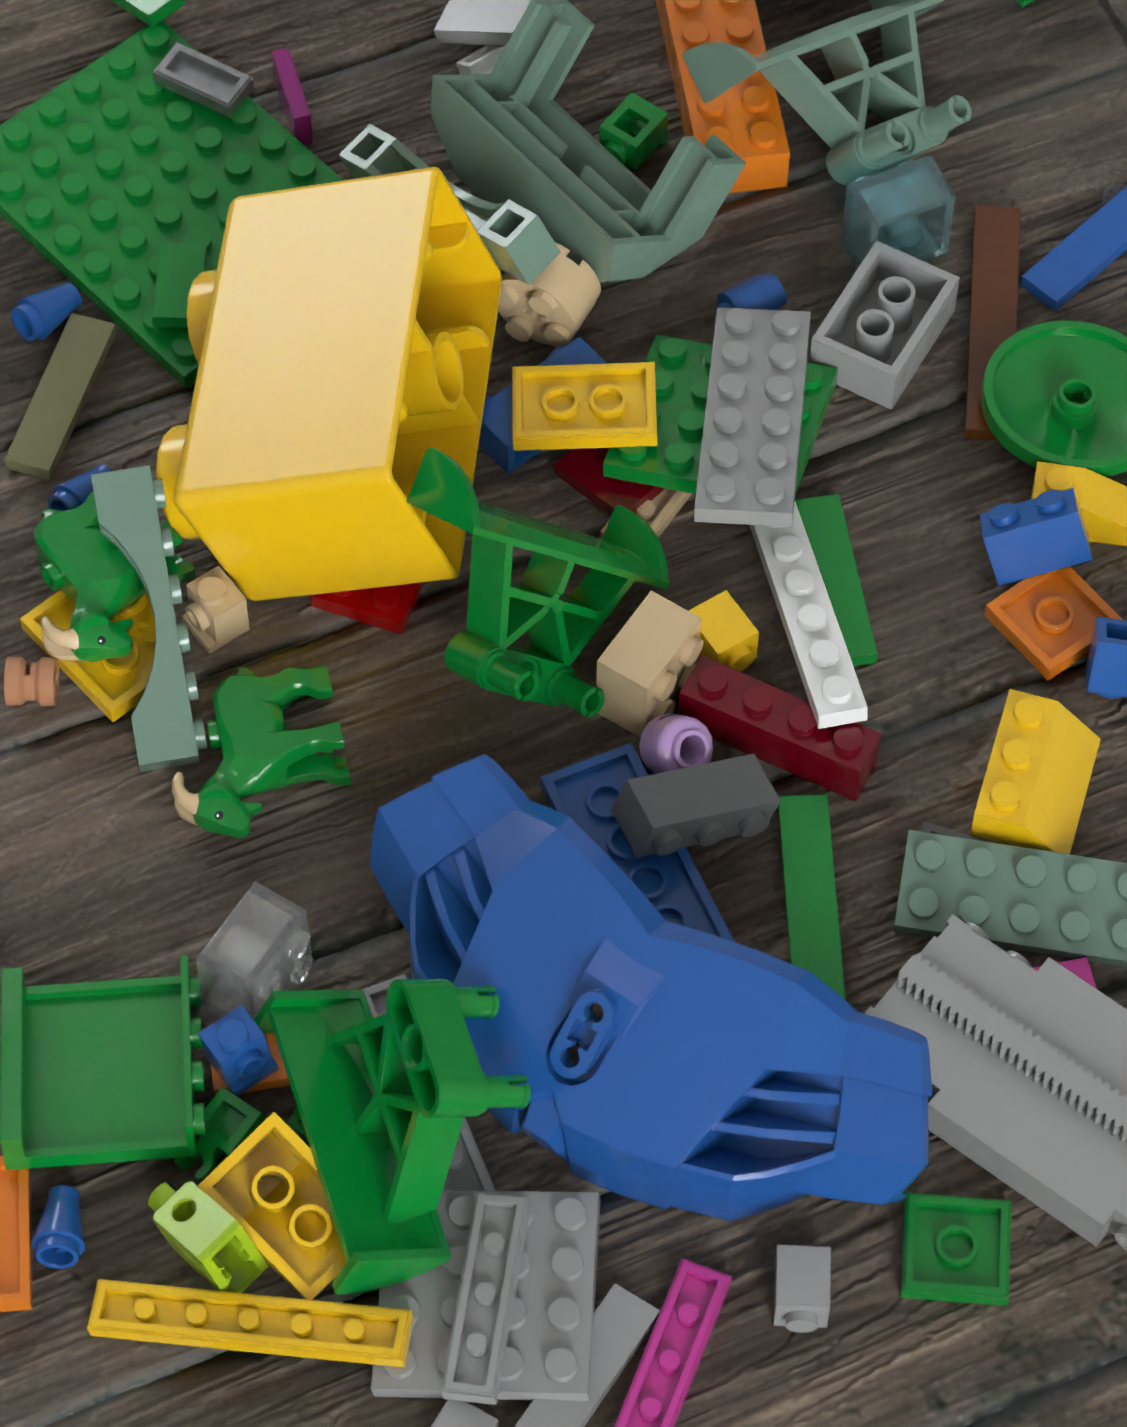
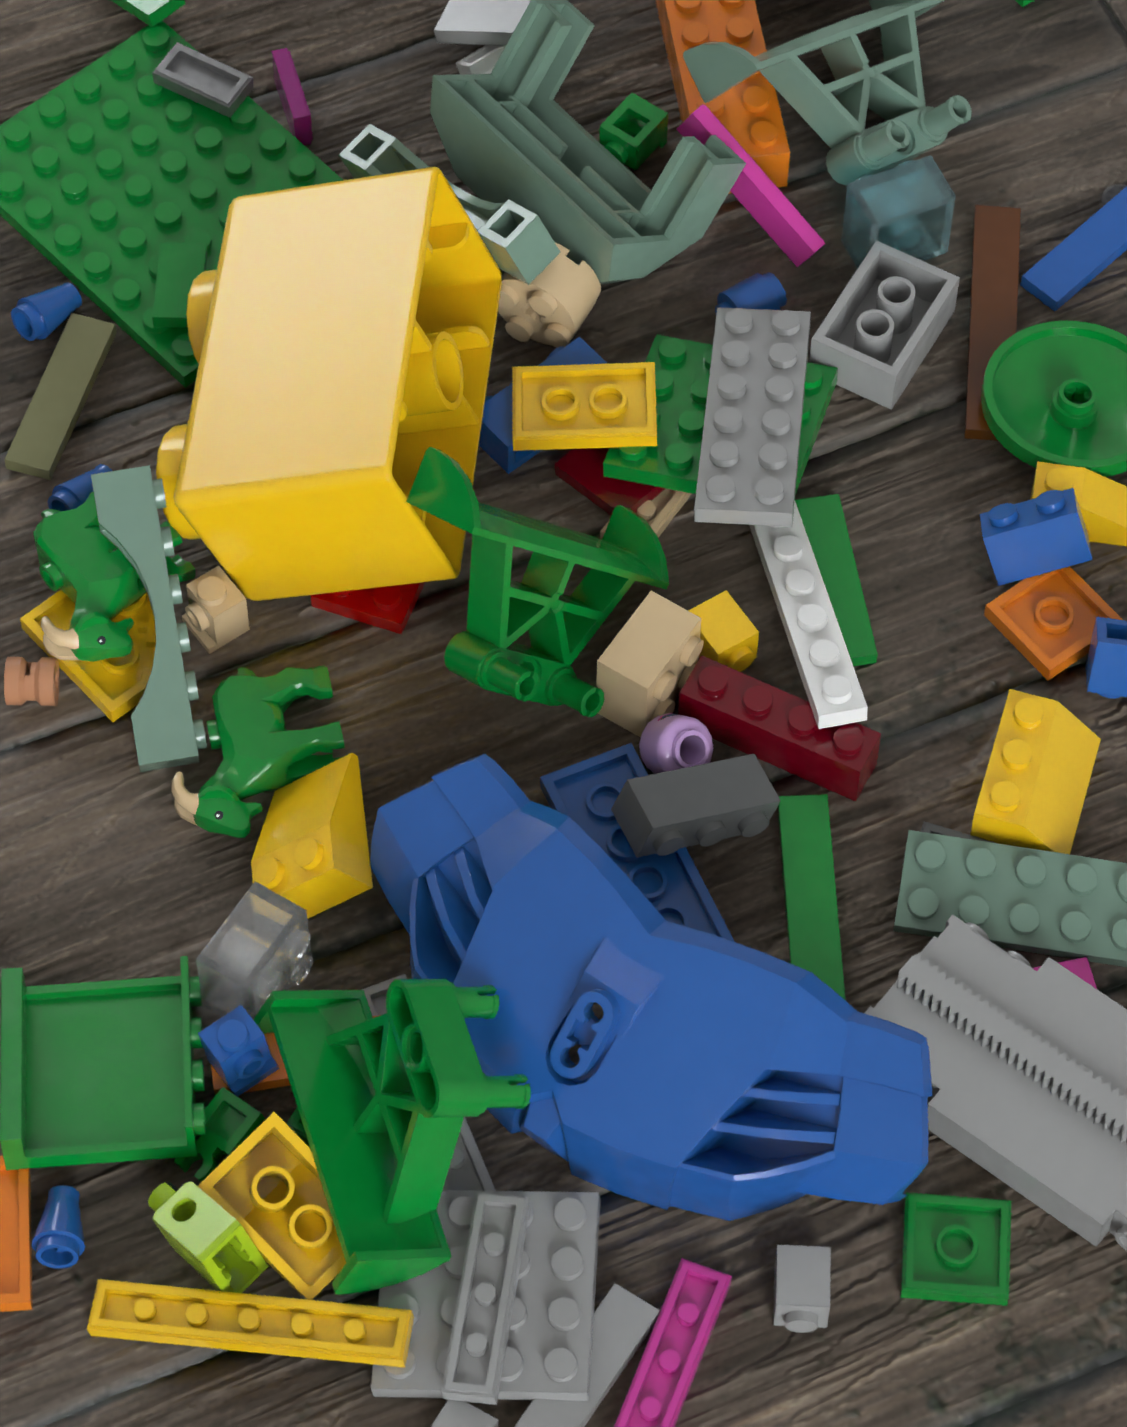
none -> yellow slope [251,753,373,925]
none -> dark pink tile [677,104,825,267]

